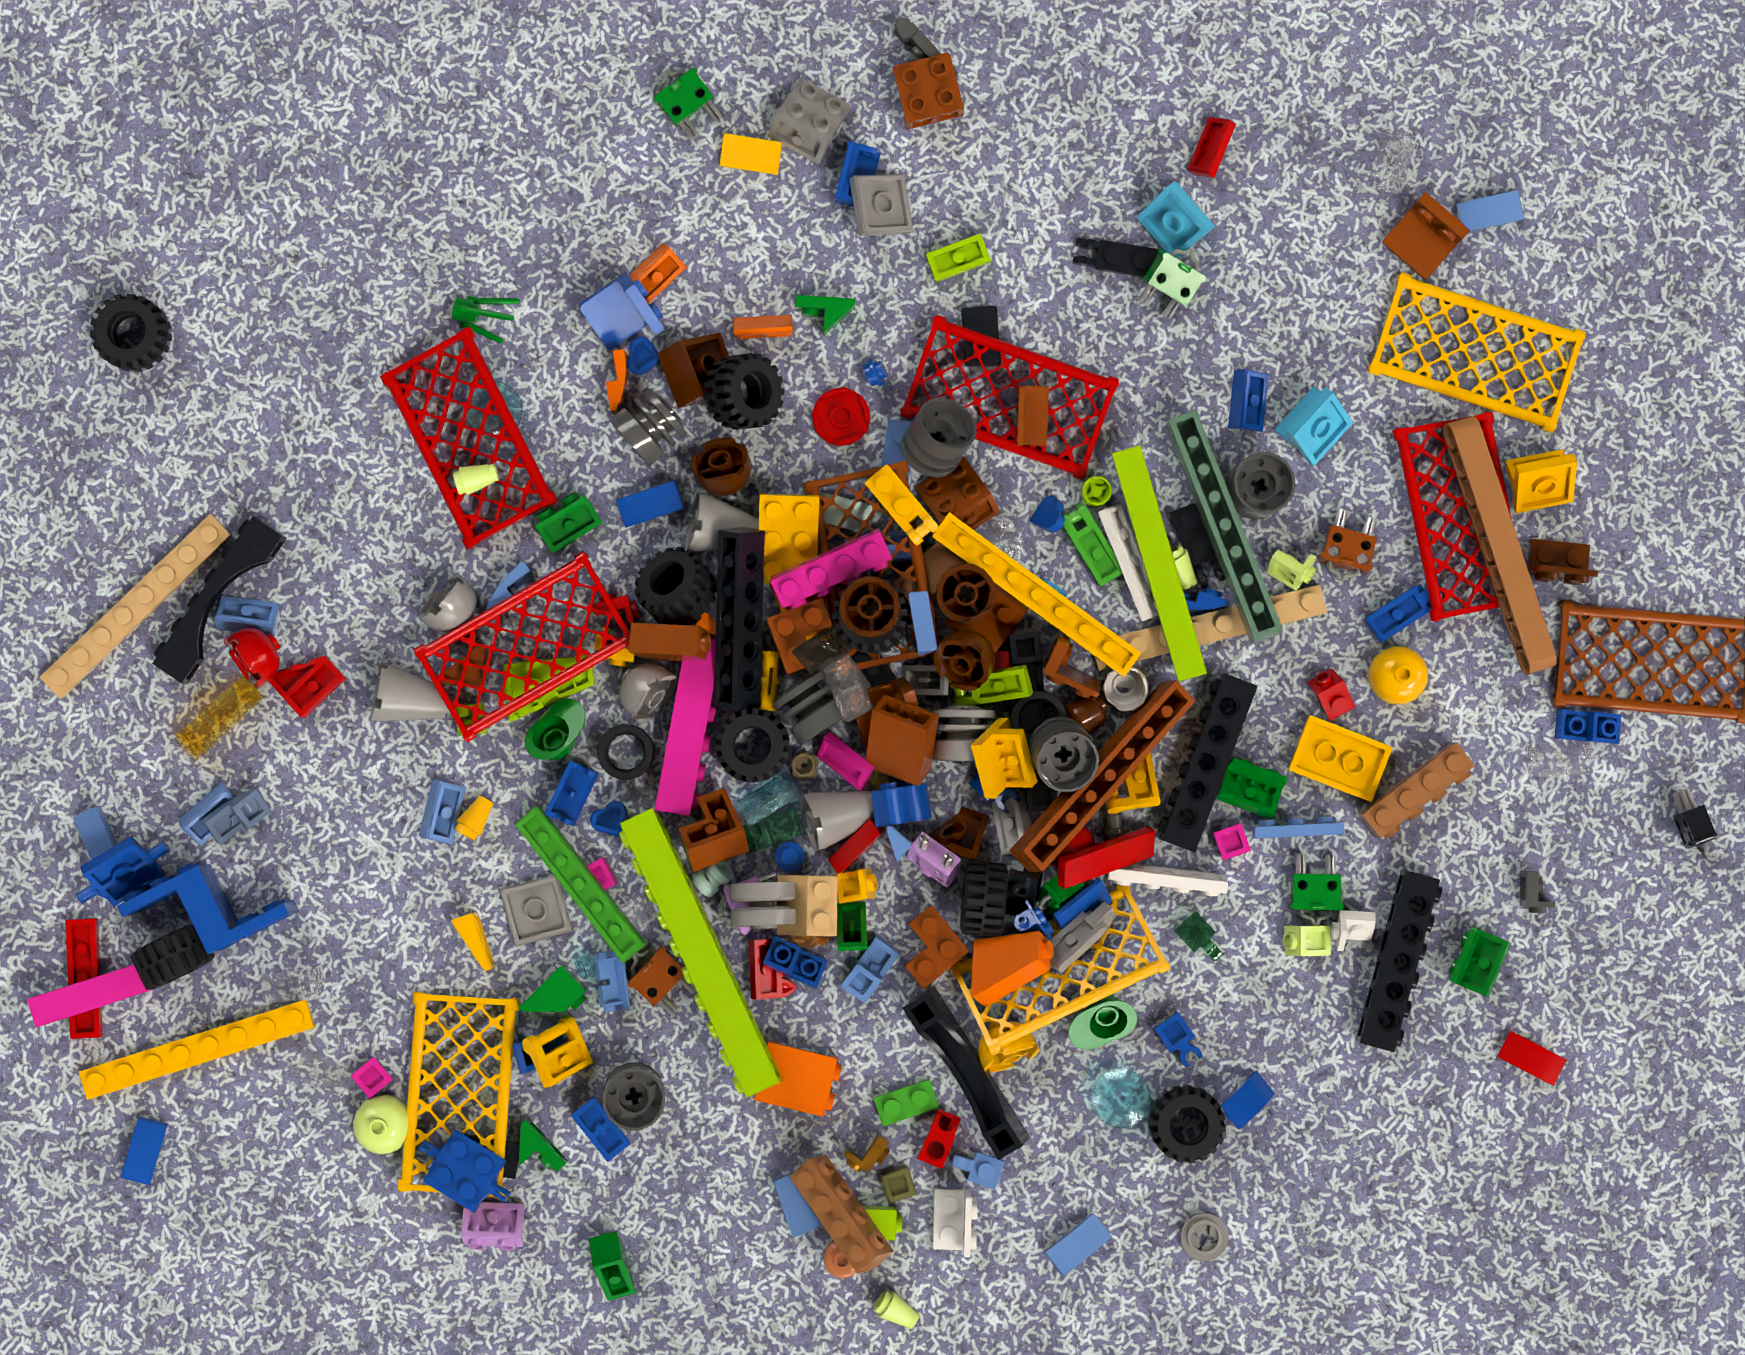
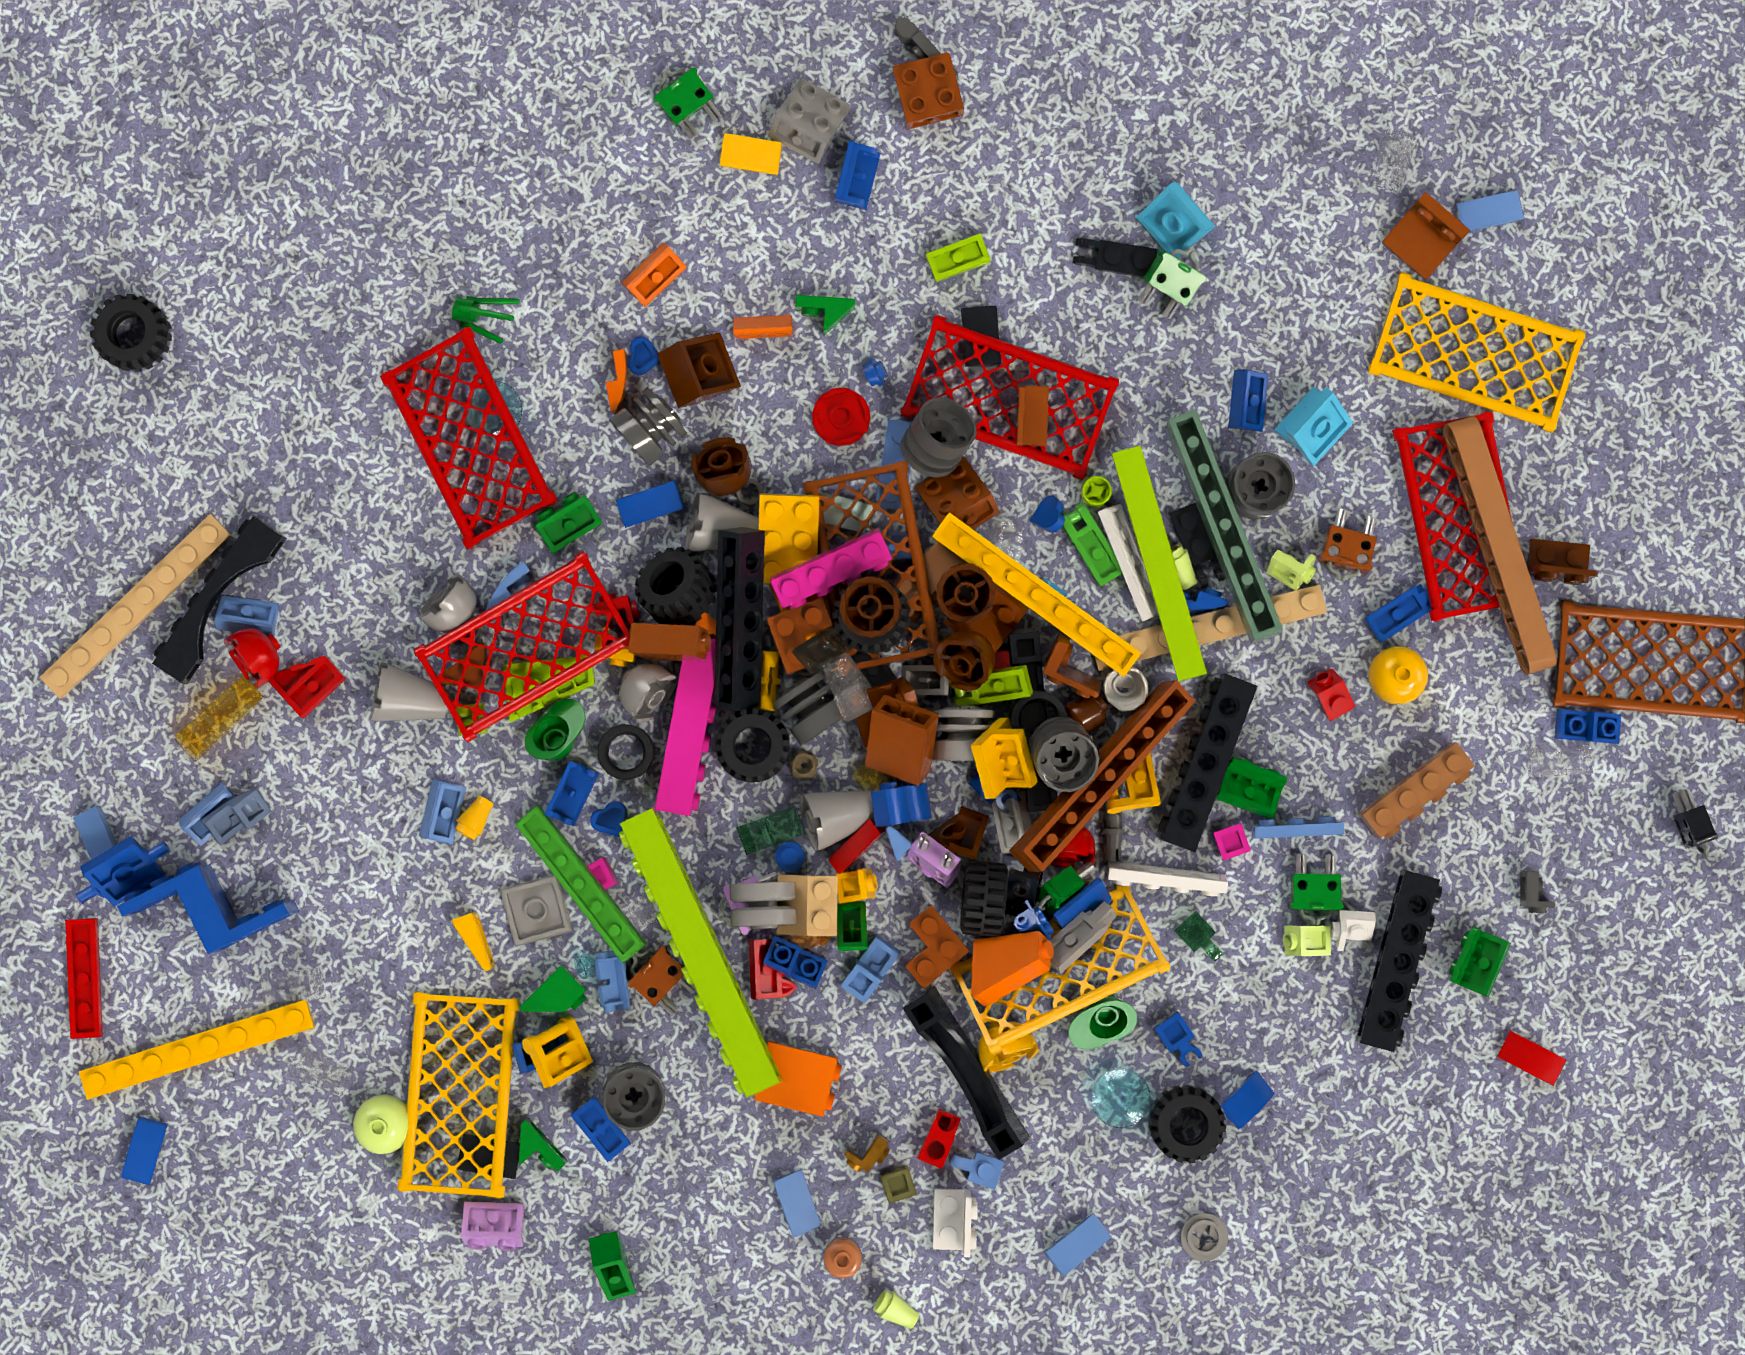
dark pink tile [27,964,151,1028] -> none
black tyre [130,924,215,990] -> none
dark pink plate [351,1057,393,1099] -> none
blue plate [419,1129,511,1213] -> none
yellowish green cone [453,463,499,495] -> none
bracket [579,271,665,349] -> none
dark orange brick [678,788,749,872] -> none
light aqua wheel [692,861,734,897] -> none
black tyre [704,353,784,430] -> none
clear light blue plate [736,771,801,826] -> none
medium nougat brick [789,1155,894,1274] -> none
dark pink tile [816,732,874,791] -> none
light grey tile [849,174,913,236] -> none
lime brick [862,1205,902,1241] -> none
yellow plate [865,464,940,546] -> none
bright green plate [873,1079,939,1126] -> none
medium blue slope [908,591,937,656] -> none
red tile [1057,826,1155,889] -> none
red plate [1187,117,1236,178] -> none
yellow plate [1287,715,1393,802] -> none
yellow bracket [1505,449,1577,513] -> none

